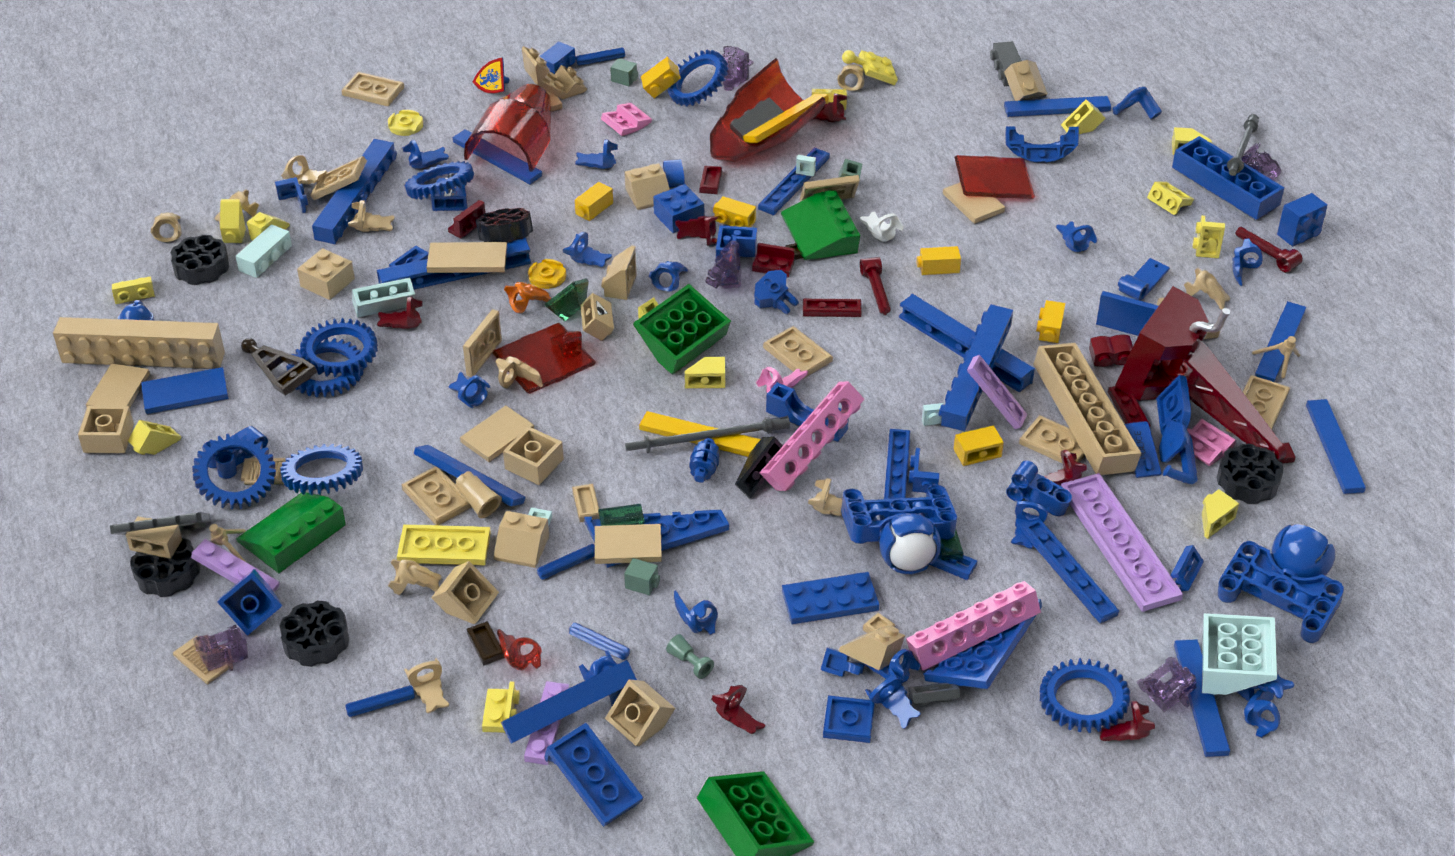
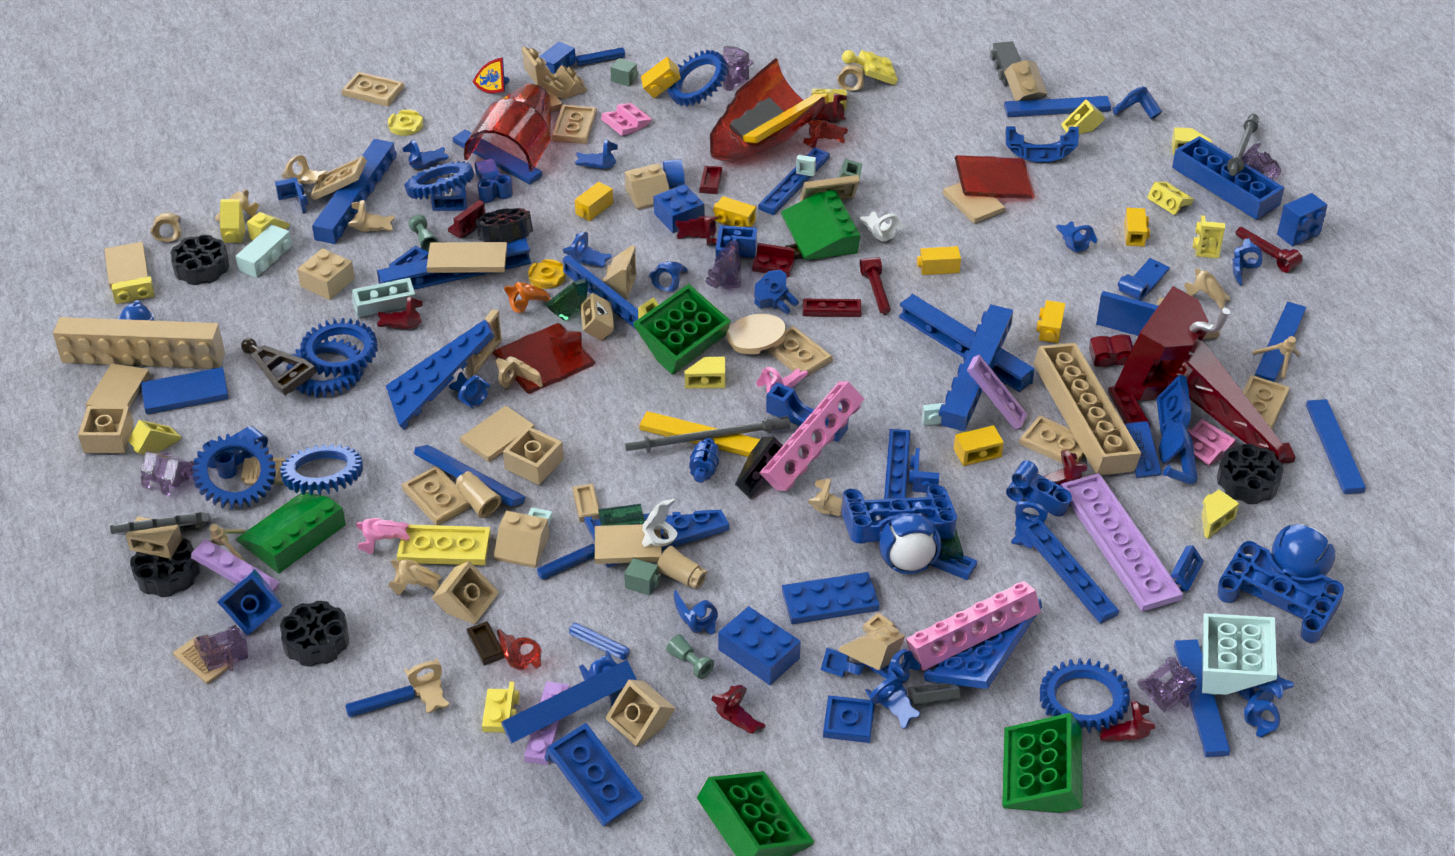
none -> tan tile [104,242,148,289]
none -> clear purple piece [140,451,194,496]
none -> bright pink hair [356,518,410,554]
none -> blue wing [386,319,495,430]
none -> sand green piece [408,215,439,252]
none -> blue piece [475,159,513,203]
none -> tan tile [552,105,597,144]
none -> blue tile [563,255,639,329]
none -> white hair [642,498,677,547]
none -> tan plant [657,546,707,590]
none -> blue brick [718,606,801,685]
none -> tan tile [727,314,786,354]
none -> clear red hair [803,120,848,148]
none -> green slope [1002,713,1083,813]
none -> yellow brick [1124,207,1150,247]

